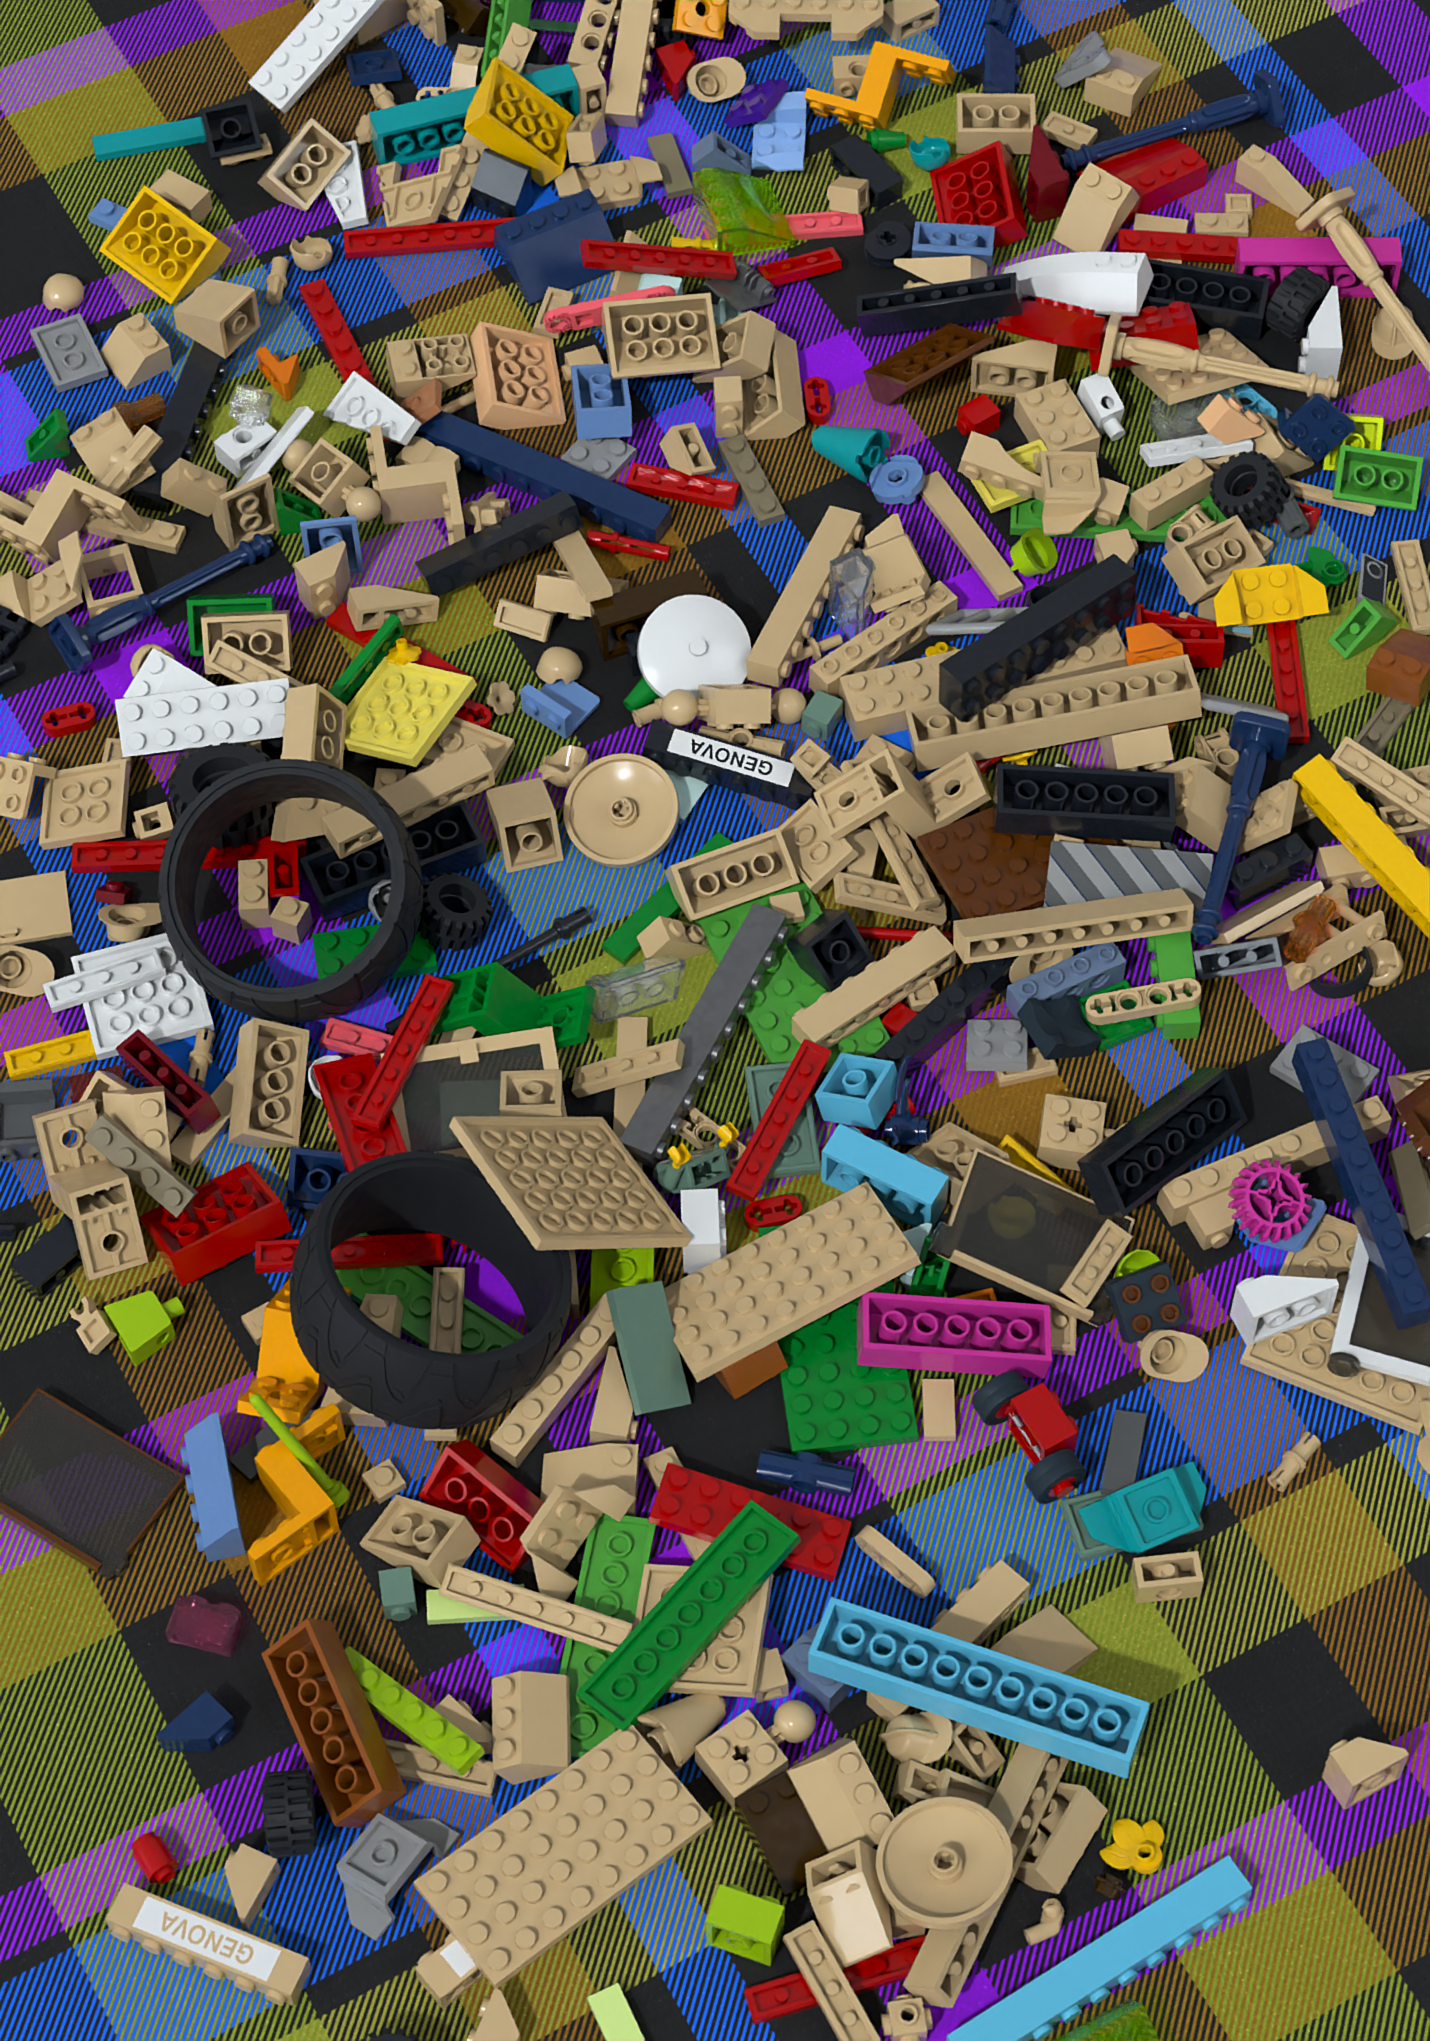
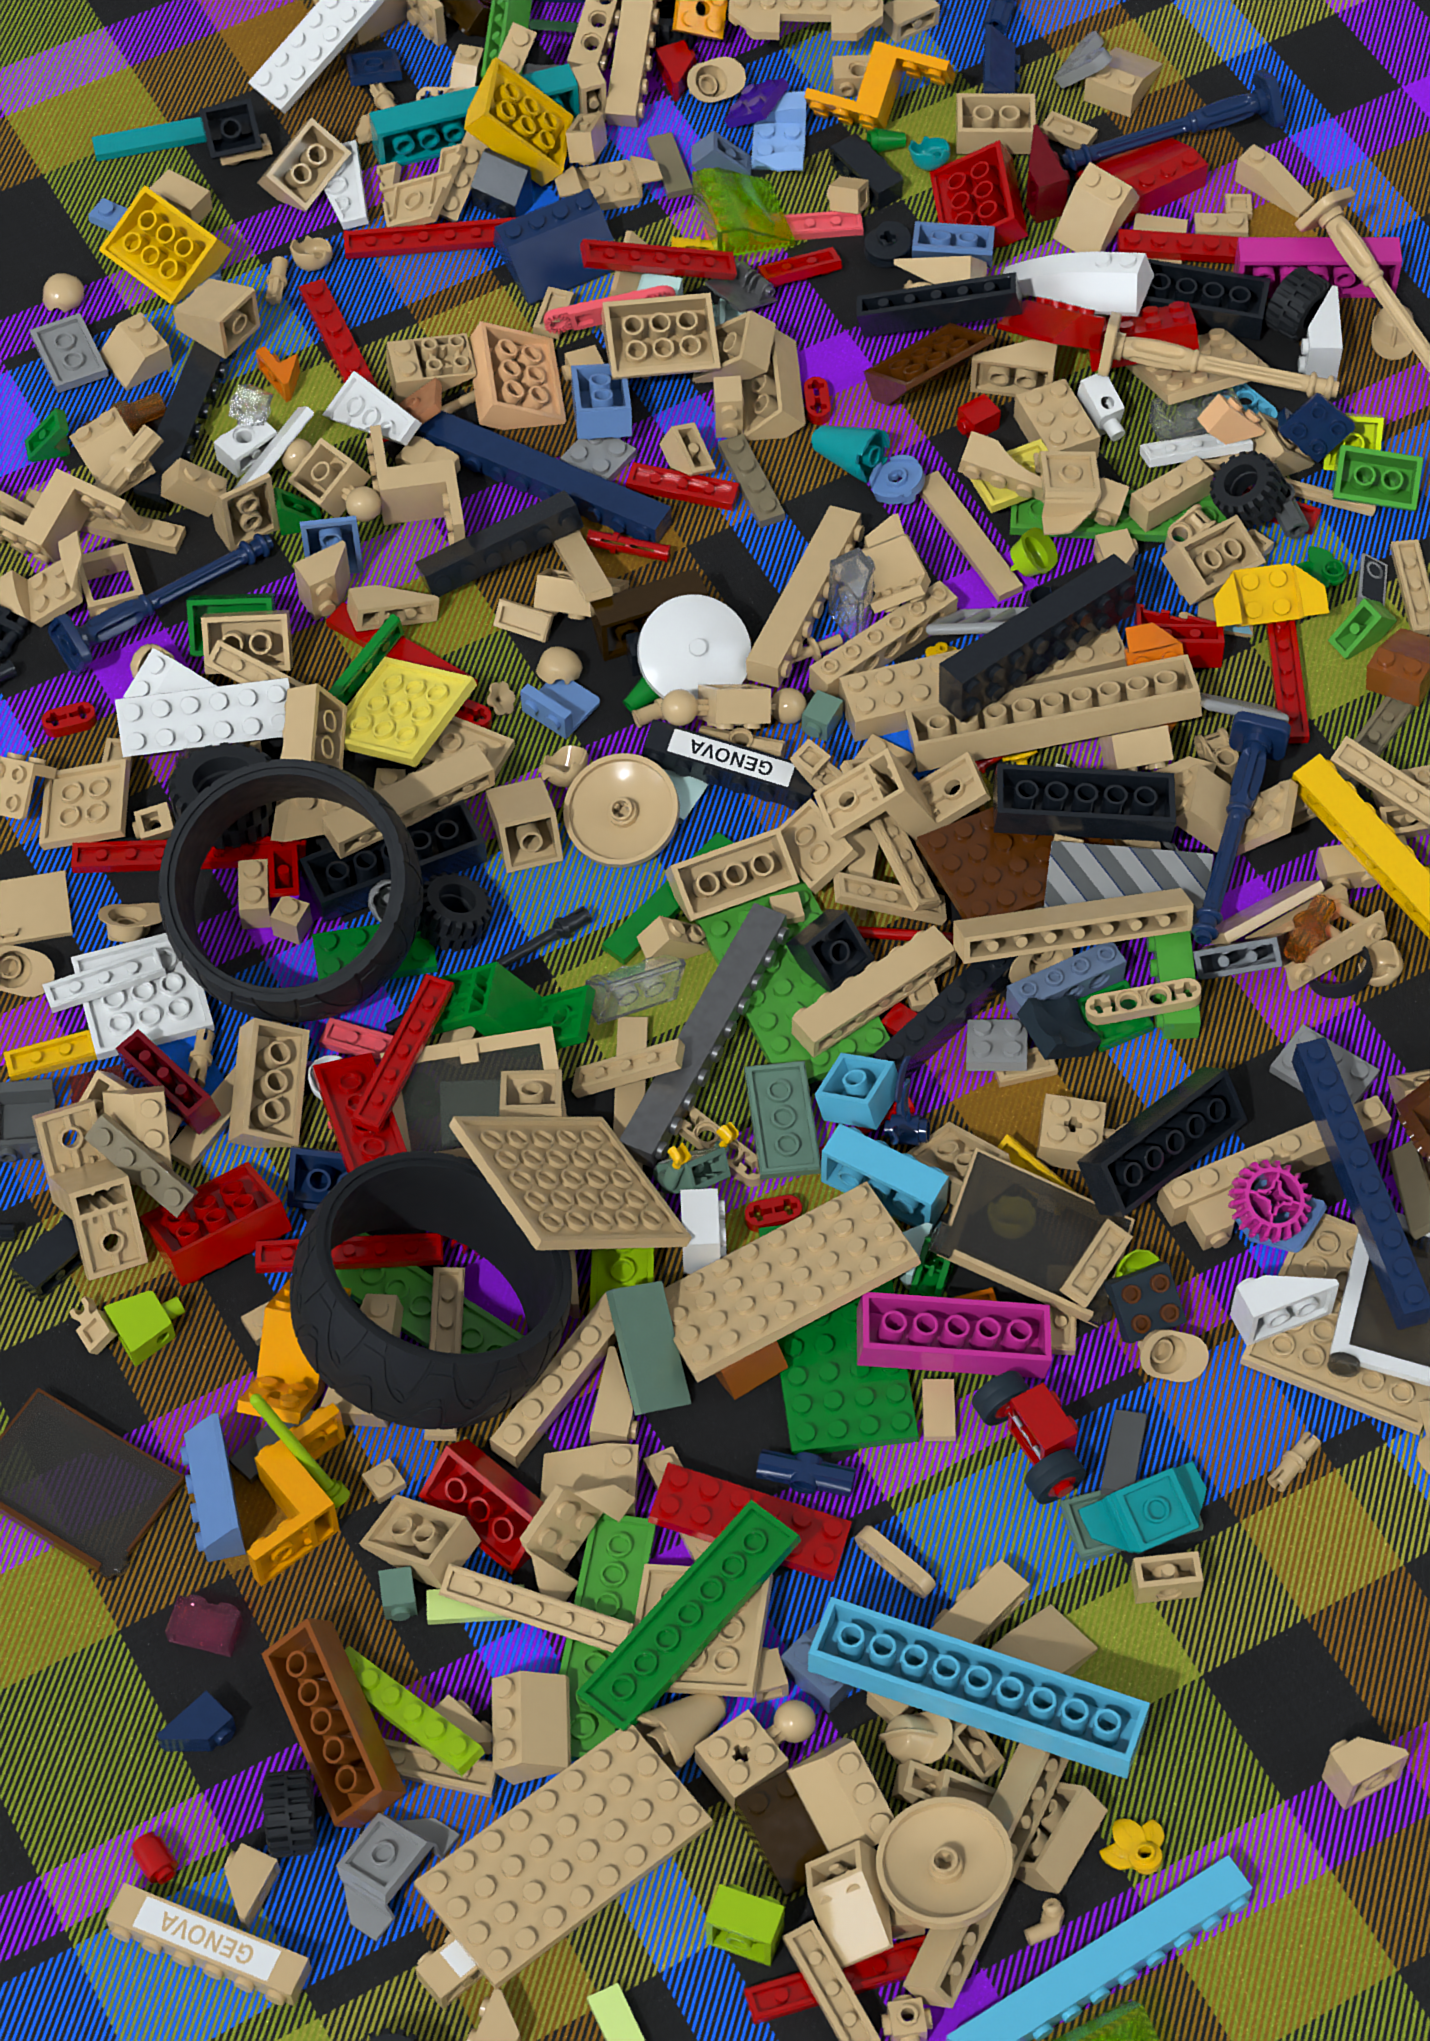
dark red plate [95,881,133,905] -> none
yellow plant [386,638,422,665] -> none
tan hips [462,492,511,533] -> none
red plate [726,1039,832,1203] -> none
dark brown plate [1094,1873,1127,1902] -> none
black brick [1225,833,1313,911] -> none

